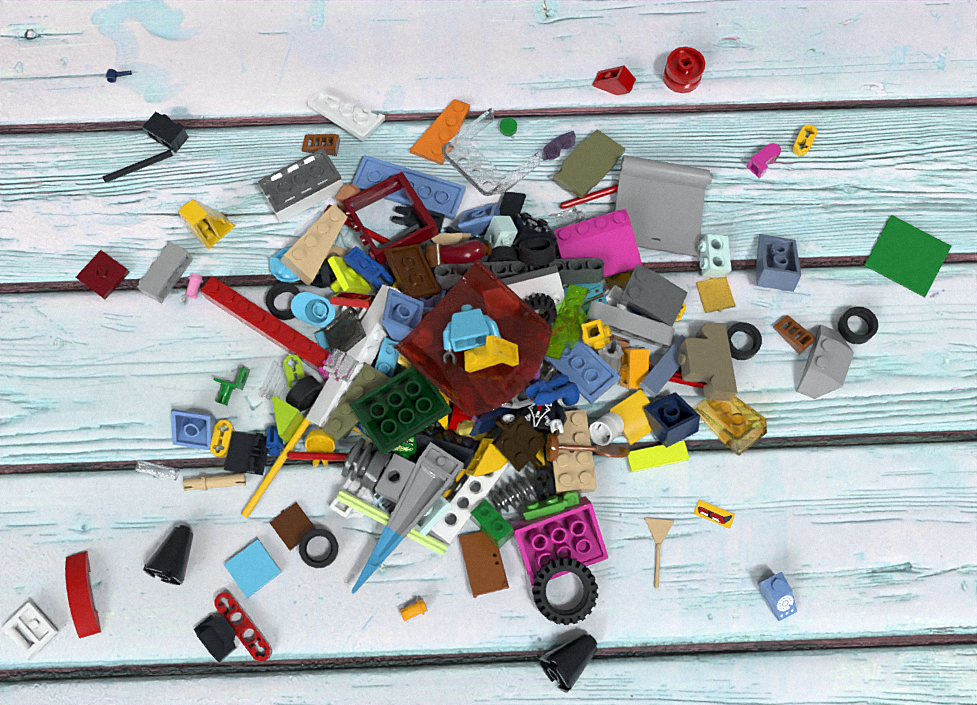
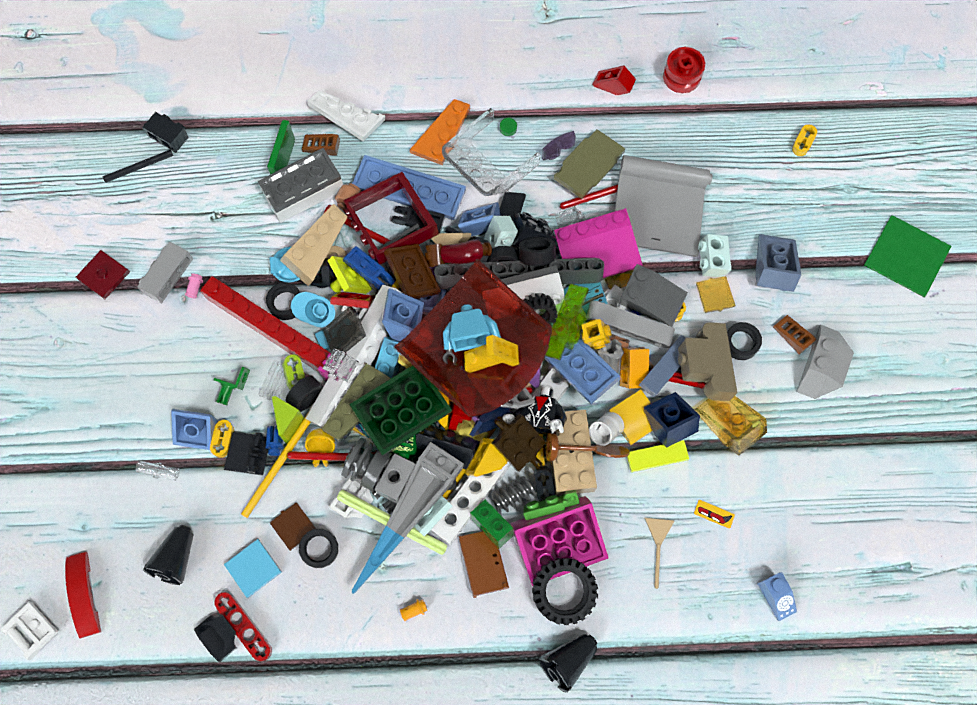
dark blue hand [106,69,132,83] -> none
yellow wedge [178,199,235,250] -> none
tan pin [183,473,246,491] -> none
blue piece [525,374,580,406] -> none
dark pink leg [746,143,781,178] -> none
black tyre [838,306,879,344] -> none
none -> green tile [267,120,295,175]

